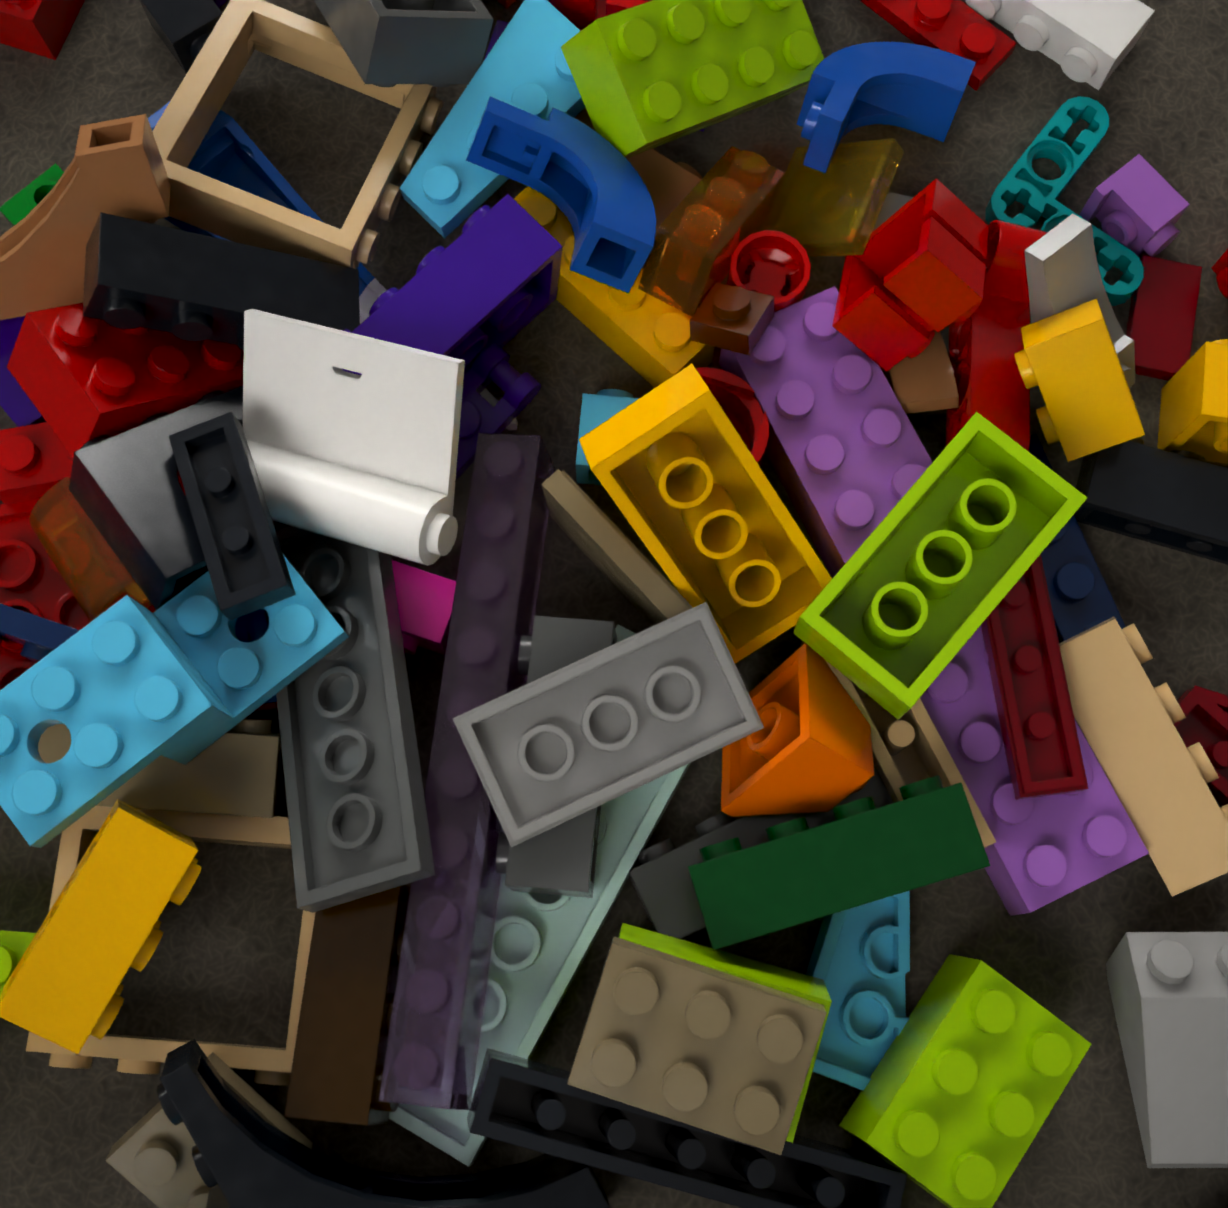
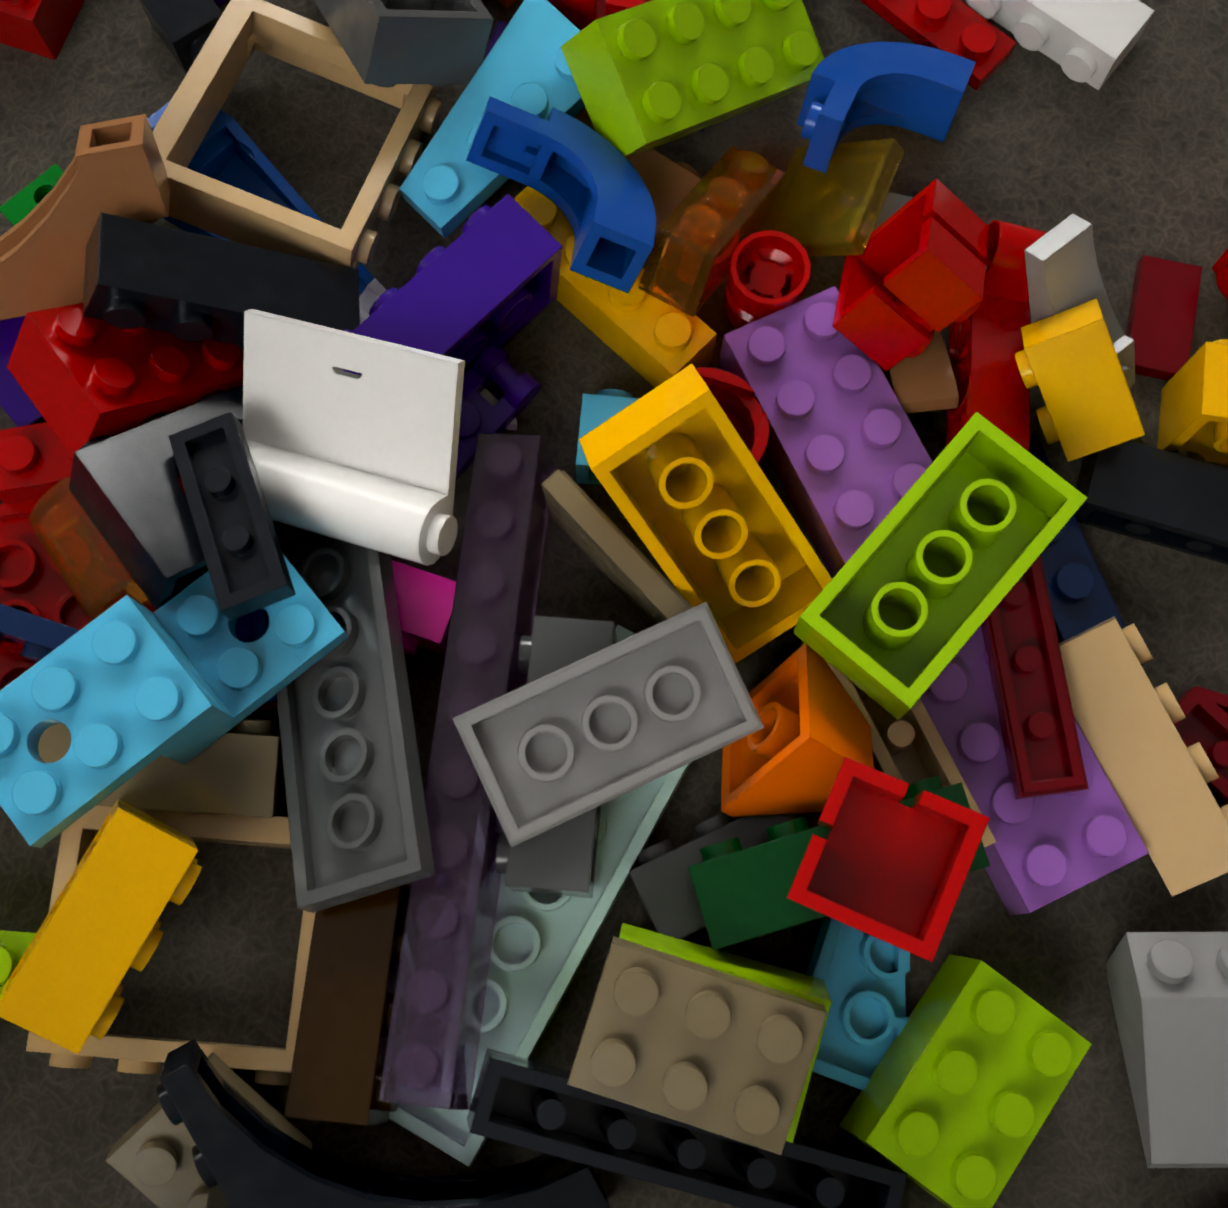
reddish brown plate [690,282,774,355] -> none
teal beam [985,96,1144,306] -> none
medium lavender brick [1079,154,1190,257] -> none
none -> red piece [787,757,990,962]

